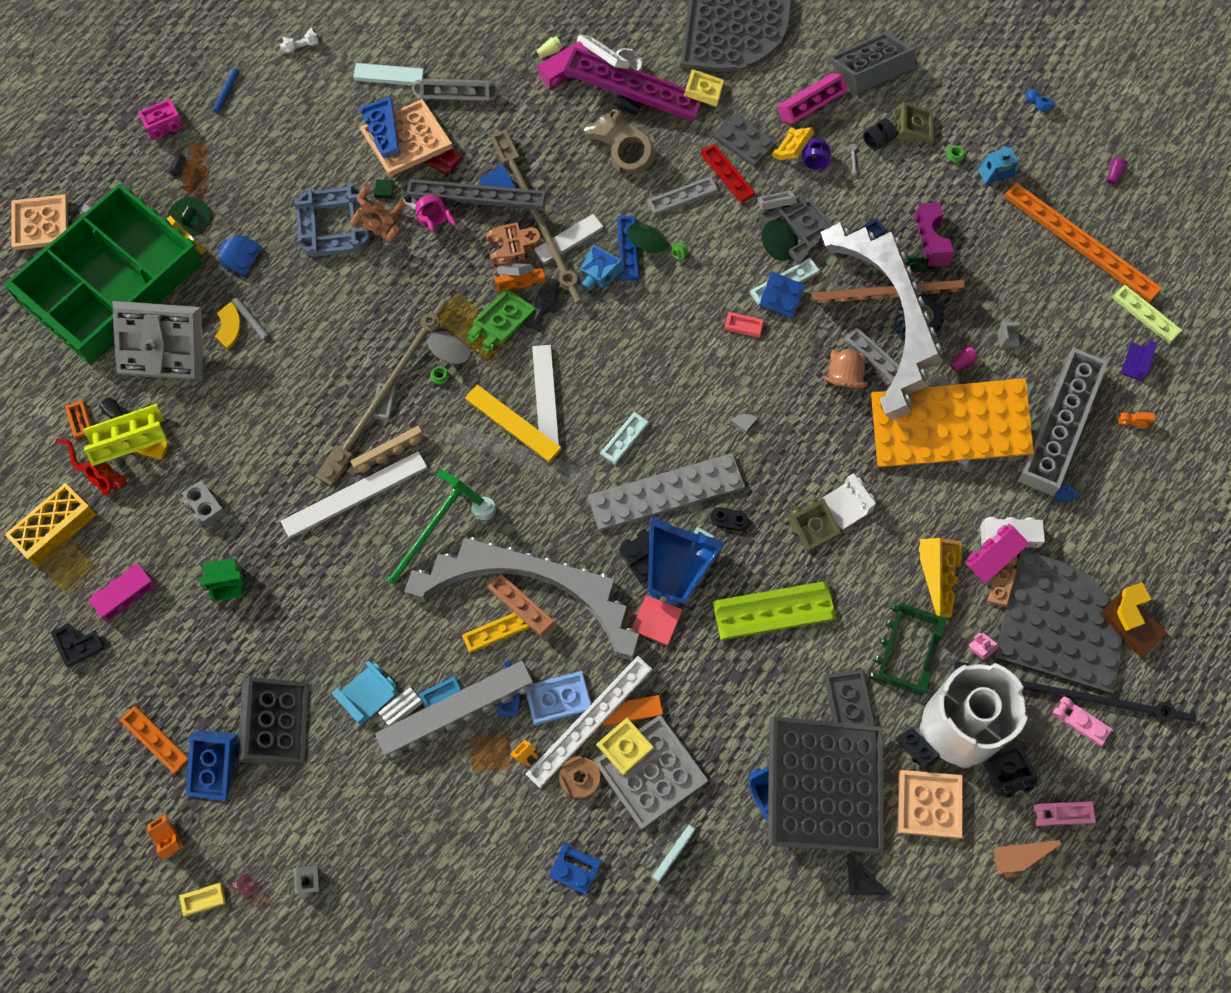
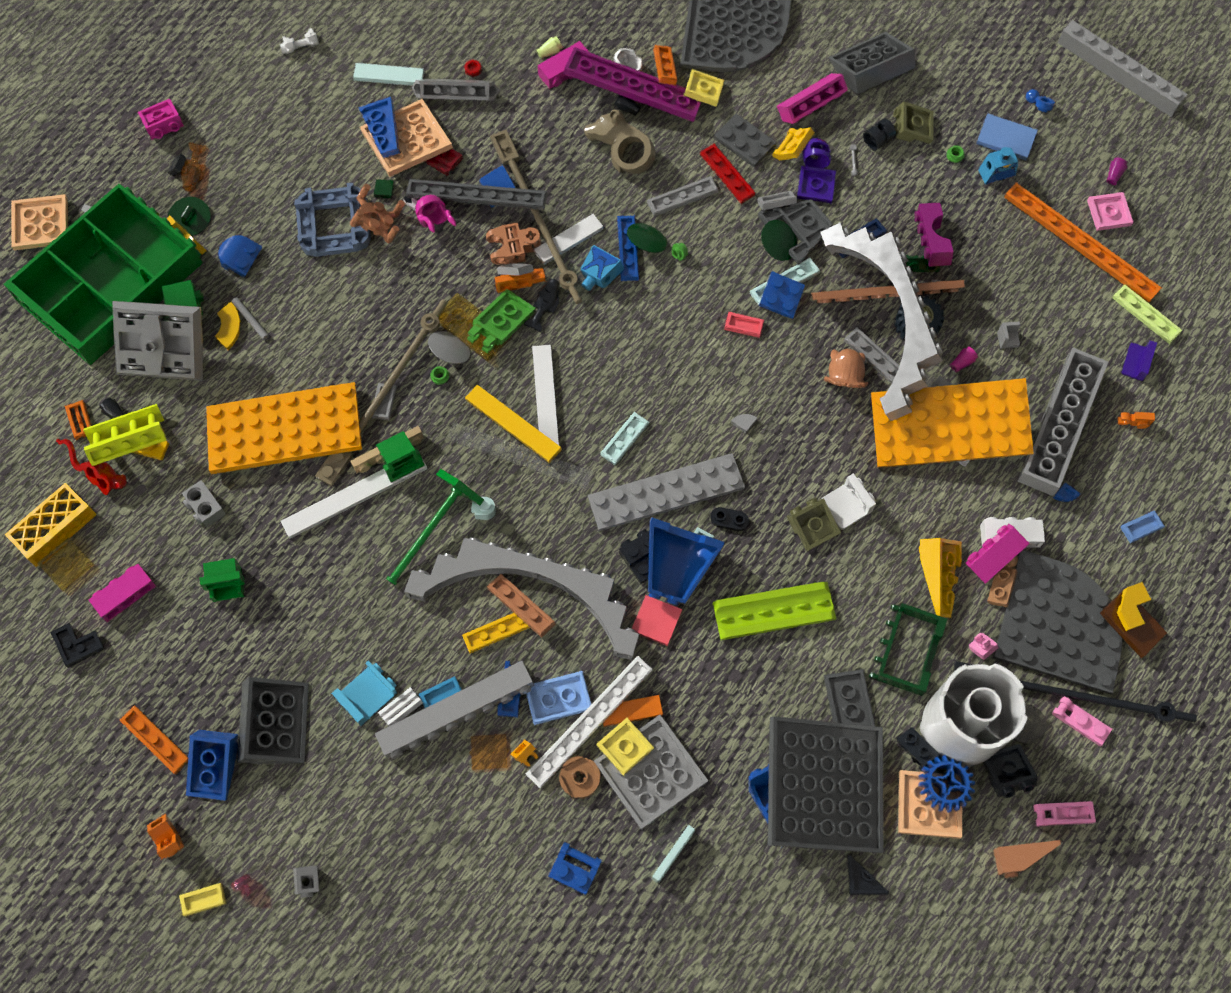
blue bar [212,68,239,113] -> none
white tile [577,35,630,69] -> none
none -> green plate [162,280,204,321]
none -> light orange plate [206,382,362,474]
none -> green plate [376,431,425,482]
none -> red tile [464,60,482,77]
none -> orange tile [653,45,677,85]
none -> dark purple tile [797,166,836,204]
none -> blue gear [918,755,975,813]
none -> medium blue tile [976,114,1037,160]
none -> light grey brick [1058,20,1187,117]
none -> bright pink plate [1087,192,1133,231]
none -> medium blue tile [1120,510,1165,544]

